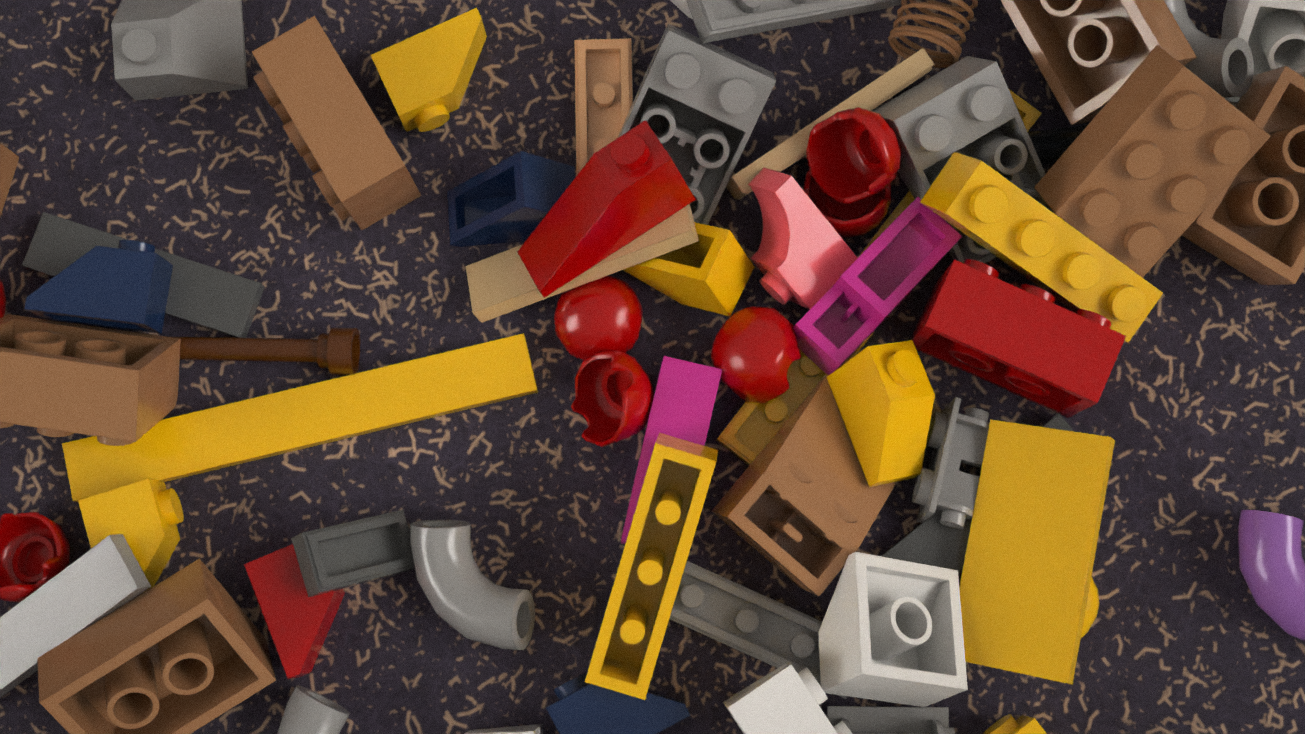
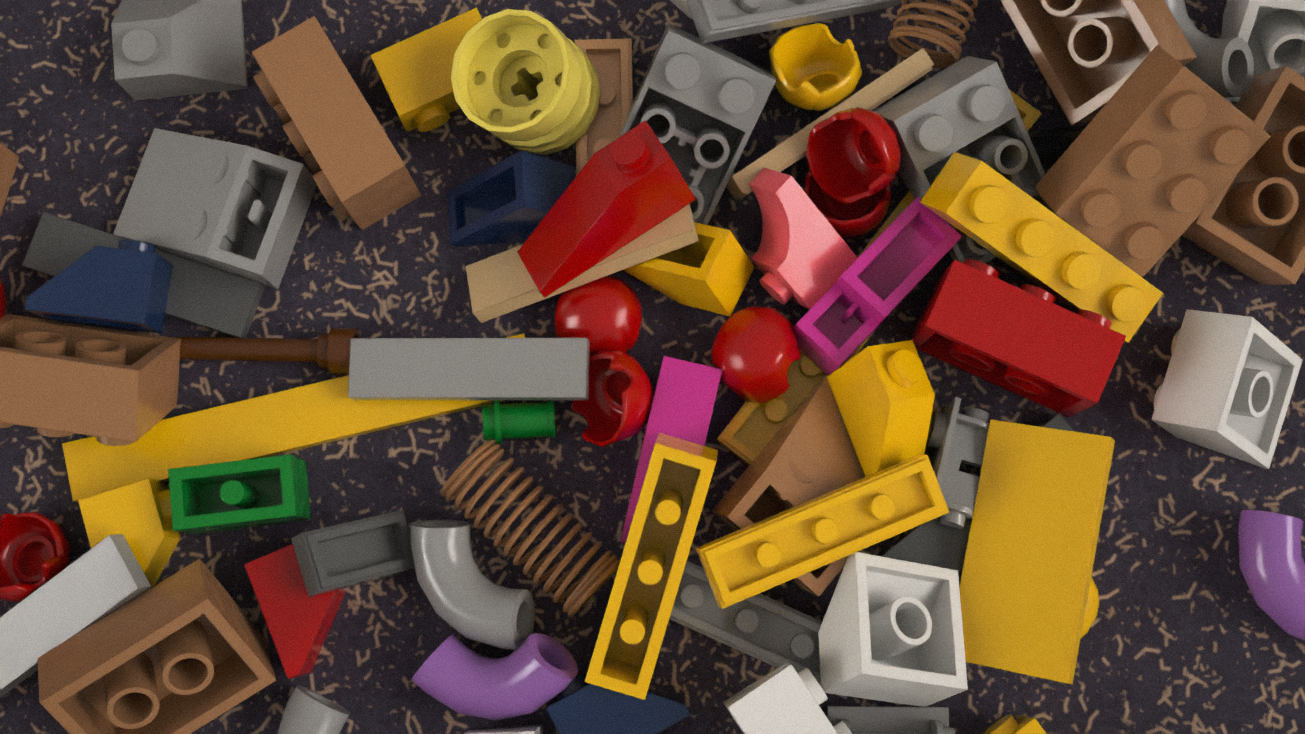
none -> light grey slope [113,128,317,290]
none -> green brick [168,454,311,535]
none -> light grey tile [348,338,590,400]
none -> medium lavender cylinder [412,633,578,721]
none -> medium nougat piece [441,440,620,617]
none -> light yellow wheel [450,9,601,155]
none -> green pin [482,400,555,446]
none -> yellow tile [696,454,949,609]
none -> yellow hair [769,23,862,111]
none -> white slope [1151,309,1302,469]

